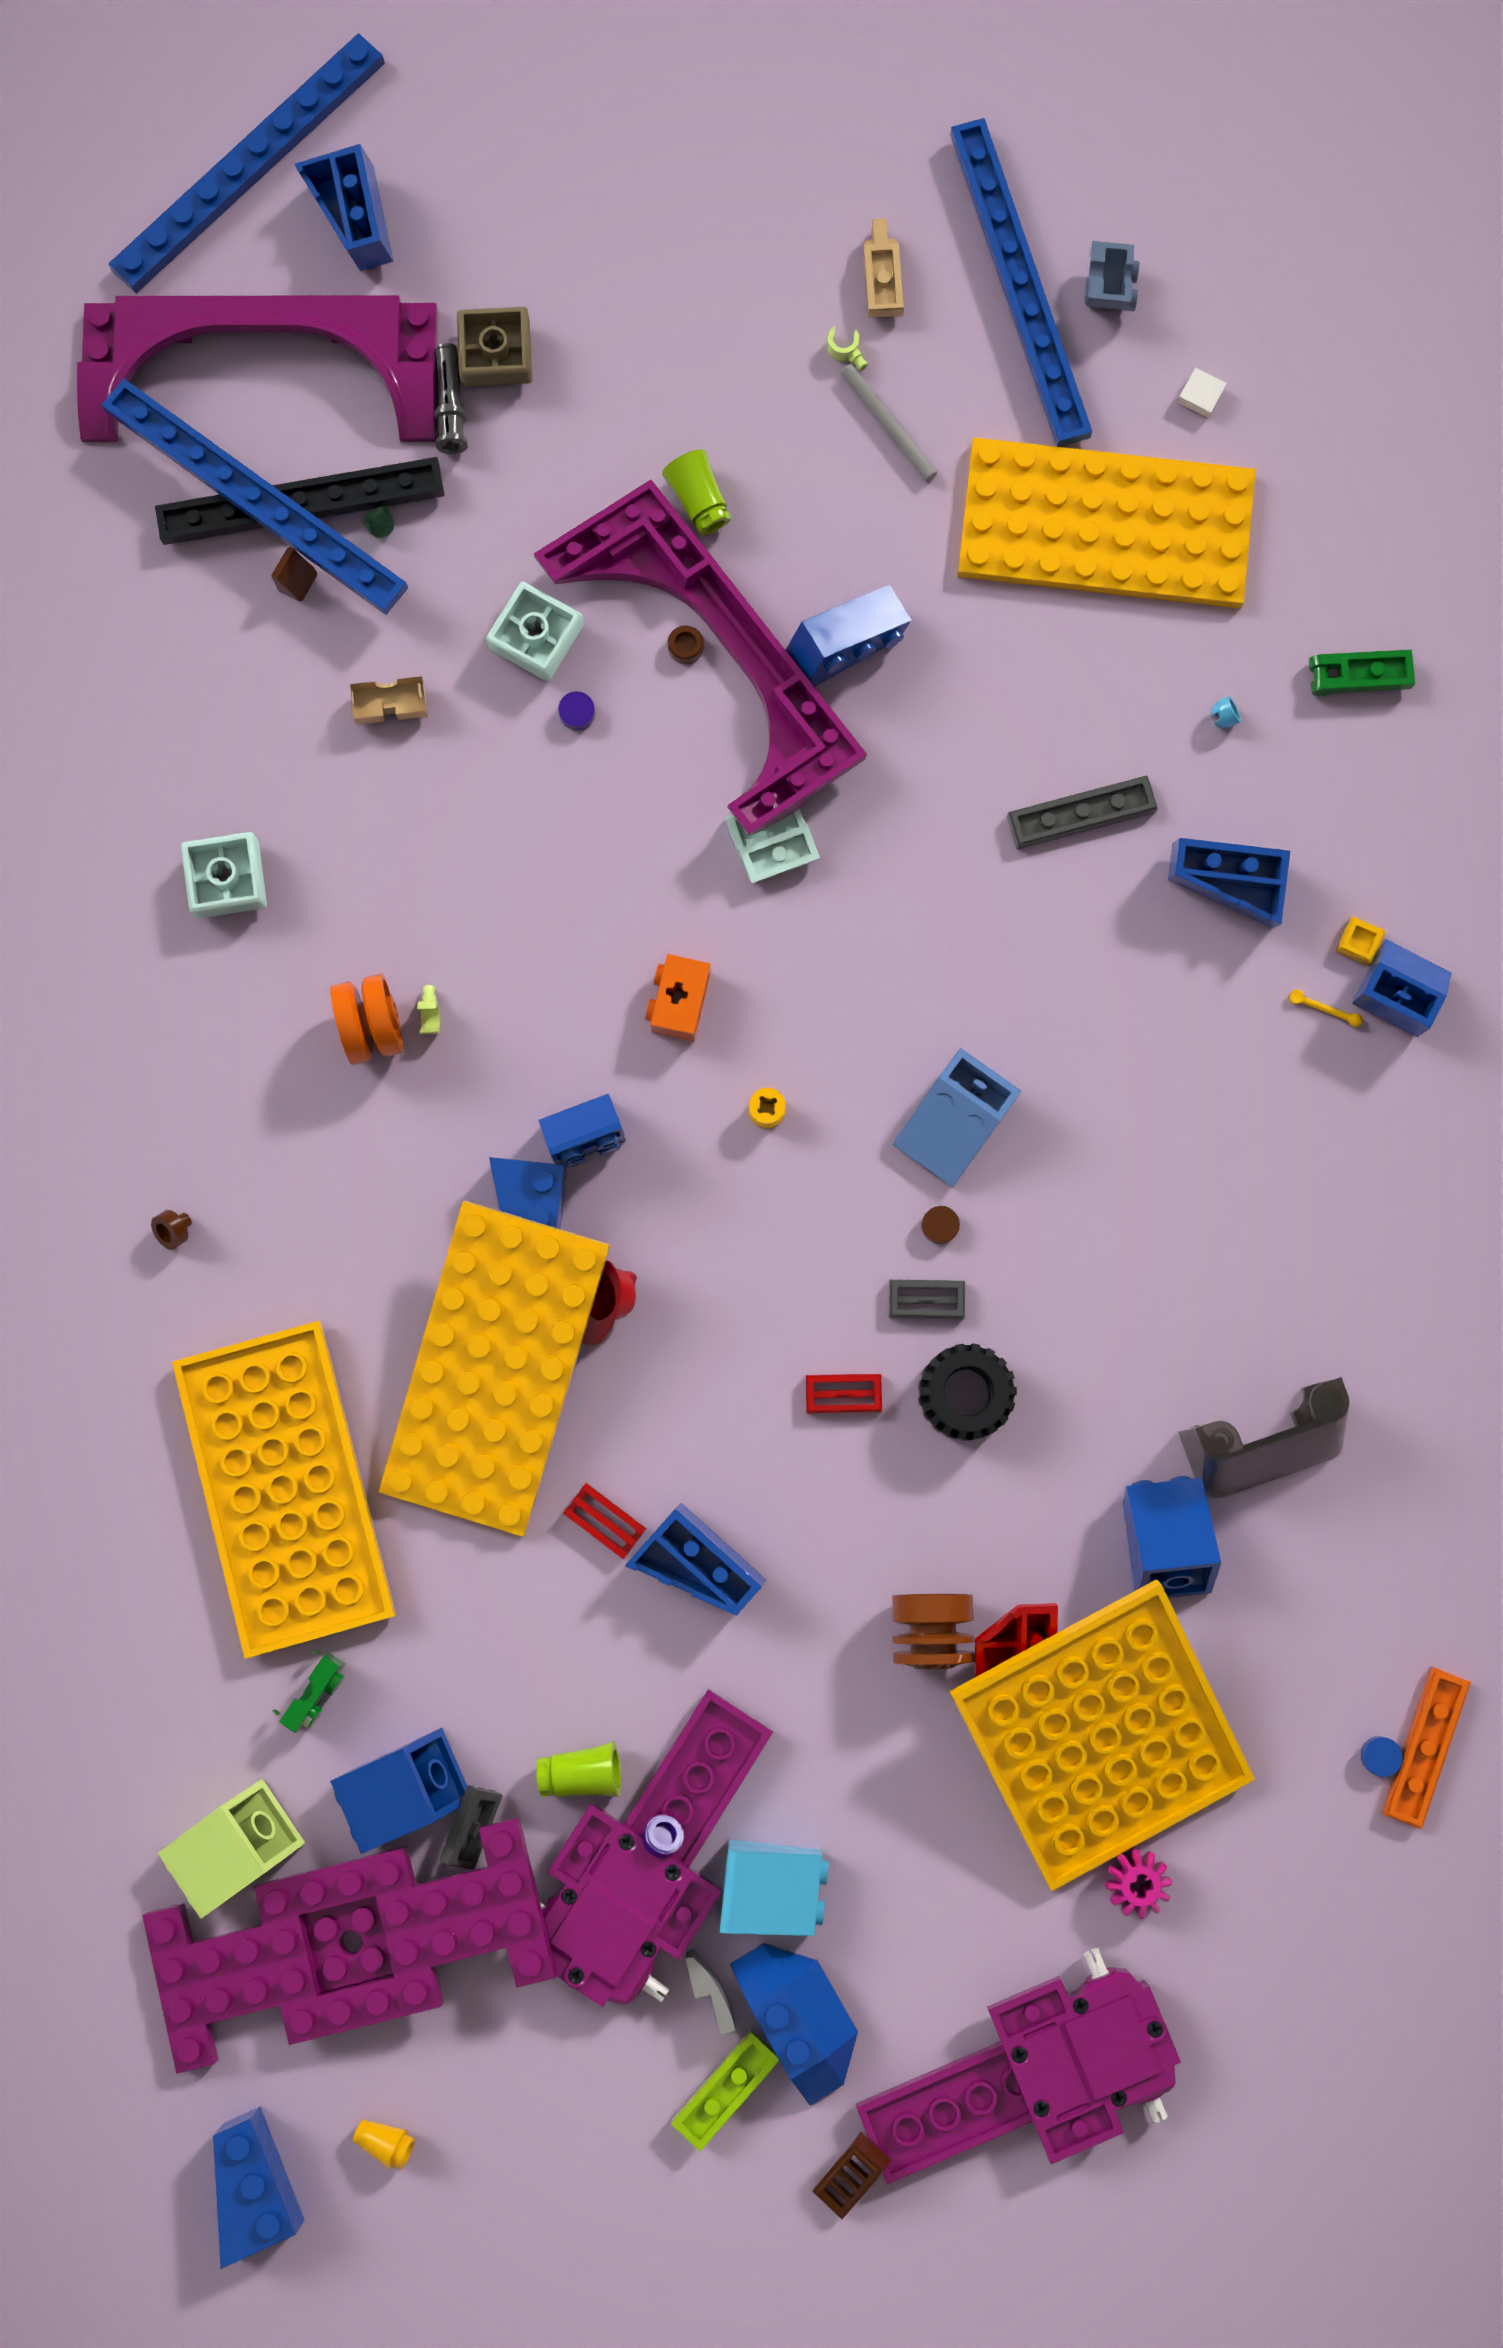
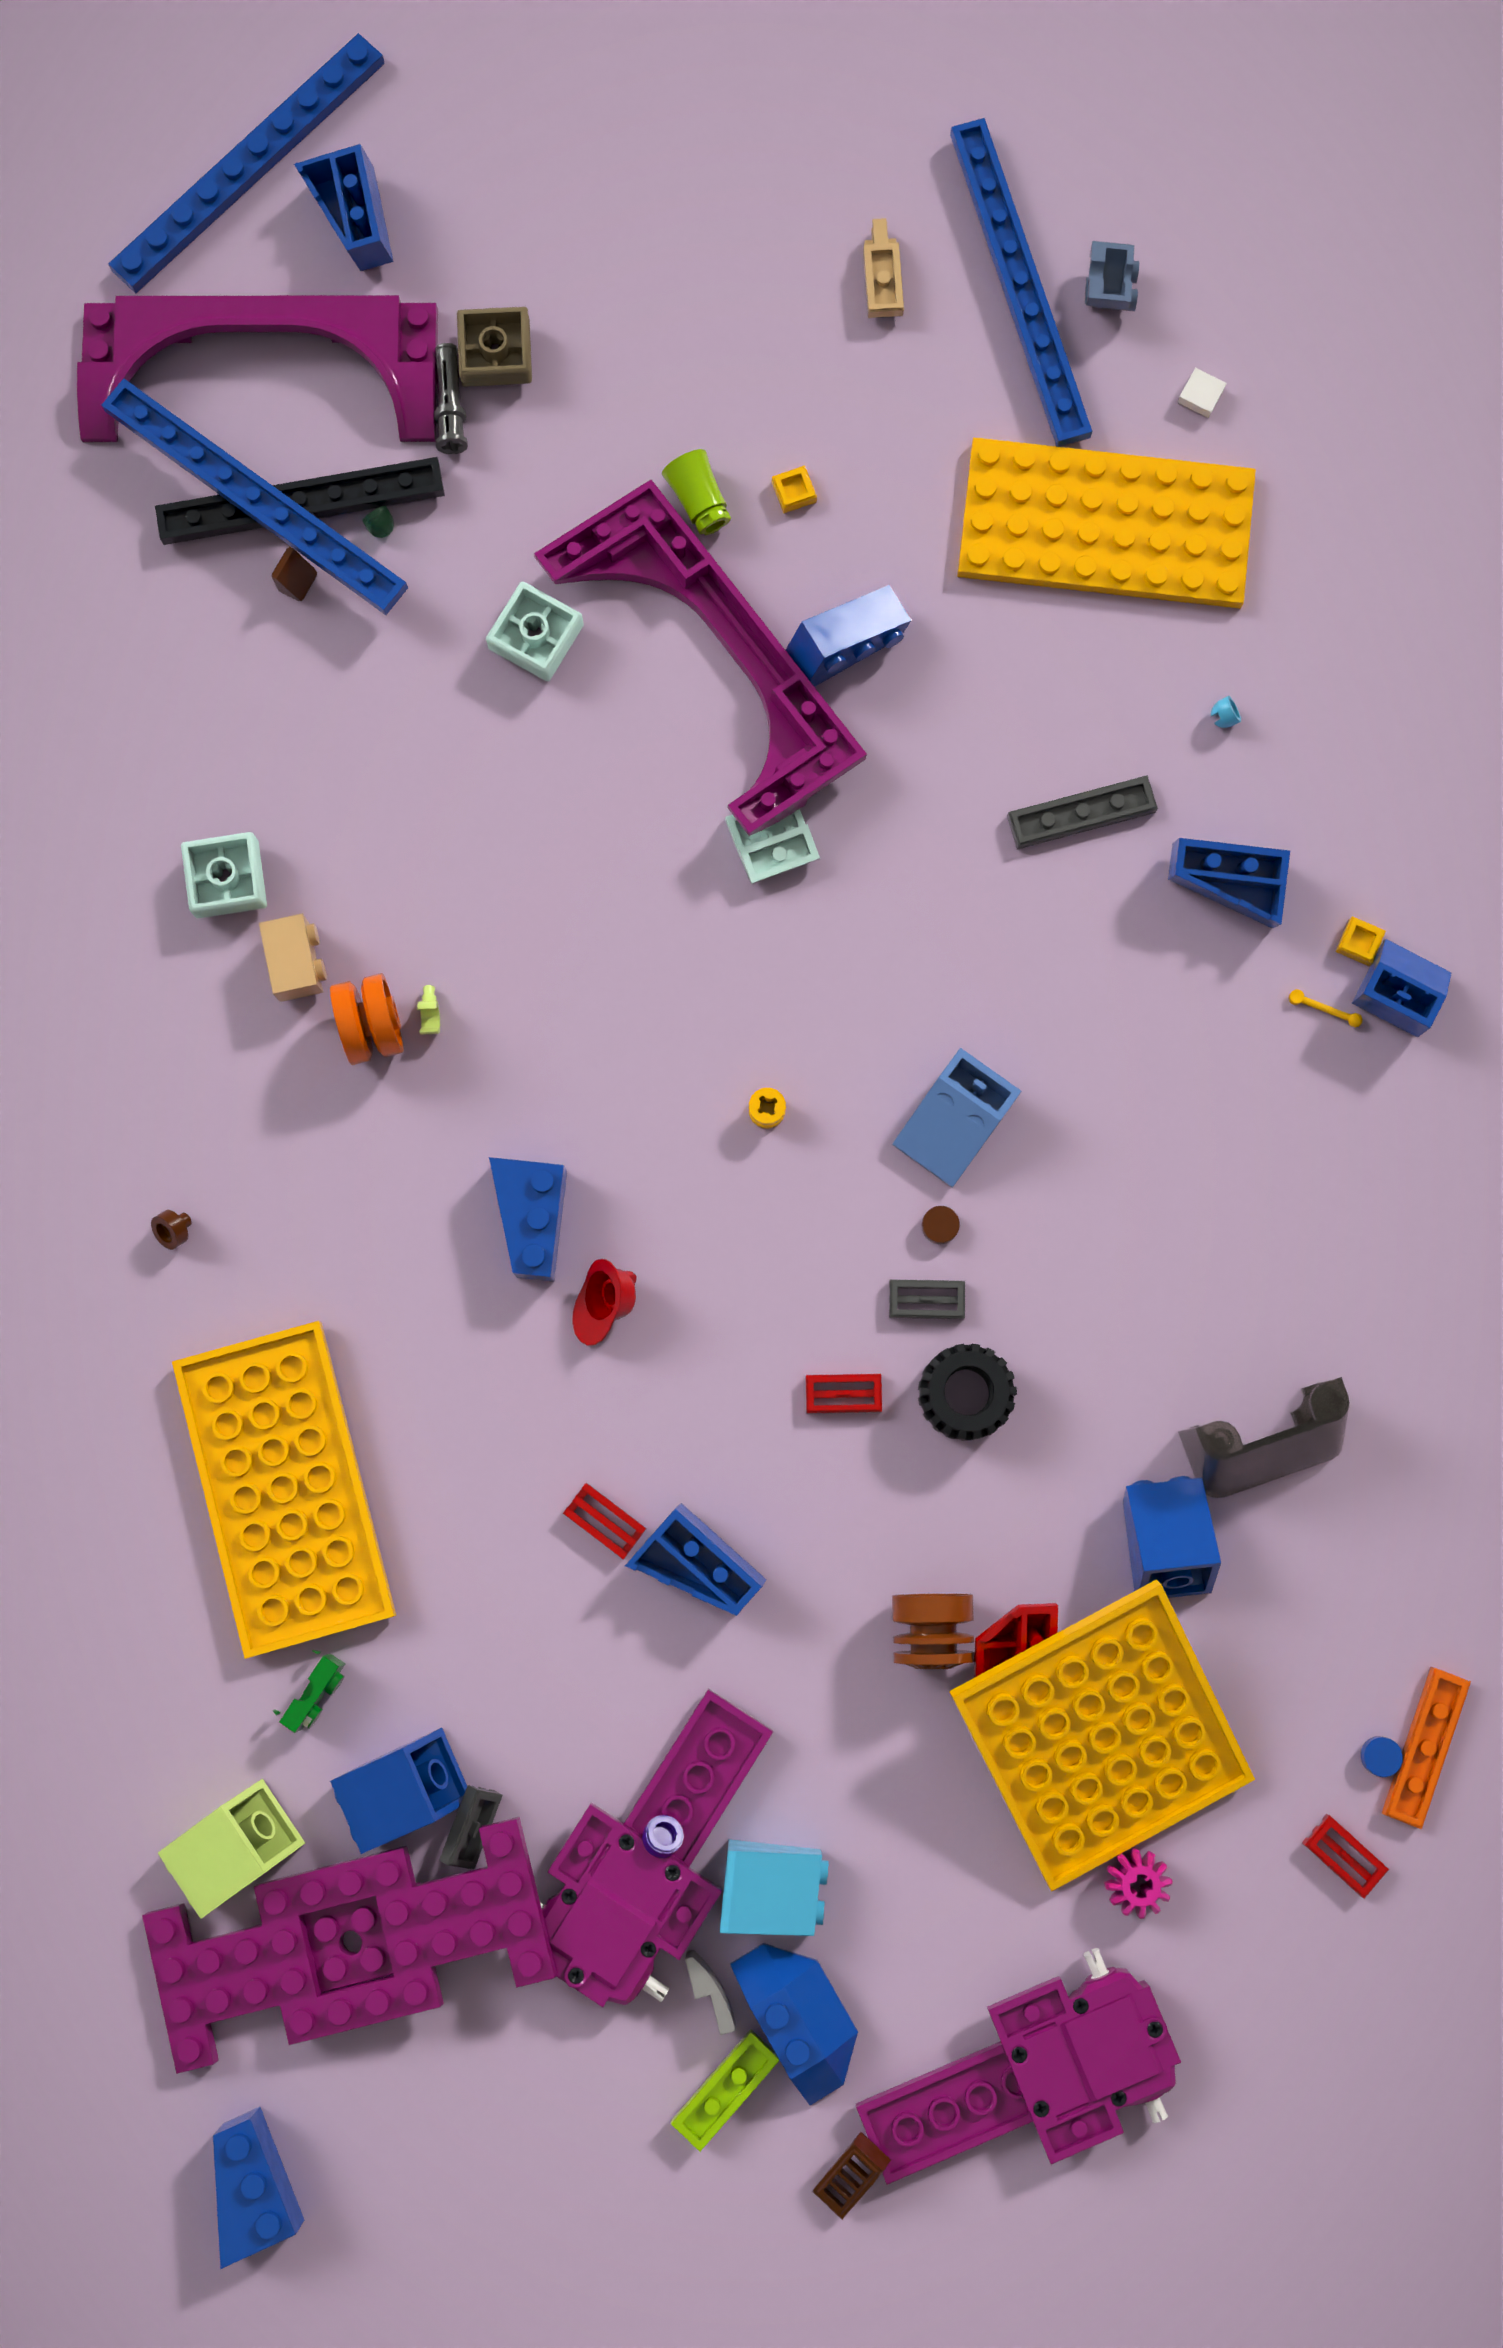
tan piece [350,676,428,725] -> none
yellow cone [353,2119,415,2170] -> none
yellow plate [378,1201,611,1537] -> none
lime plant [536,1741,621,1798] -> none
blue slope [538,1093,626,1169] -> none
dark purple tile [558,691,595,730] -> none
orange brick [645,954,711,1042] -> none
reddish brown tile [668,625,704,664] -> none
yellowish green piece [827,327,868,371] -> none
light grey bar [841,364,937,482] -> none
green plate [1309,649,1415,696] -> none
none -> tan brick [259,913,327,1002]
none -> yellow tile [771,465,817,514]
none -> red tile [1302,1814,1389,1899]

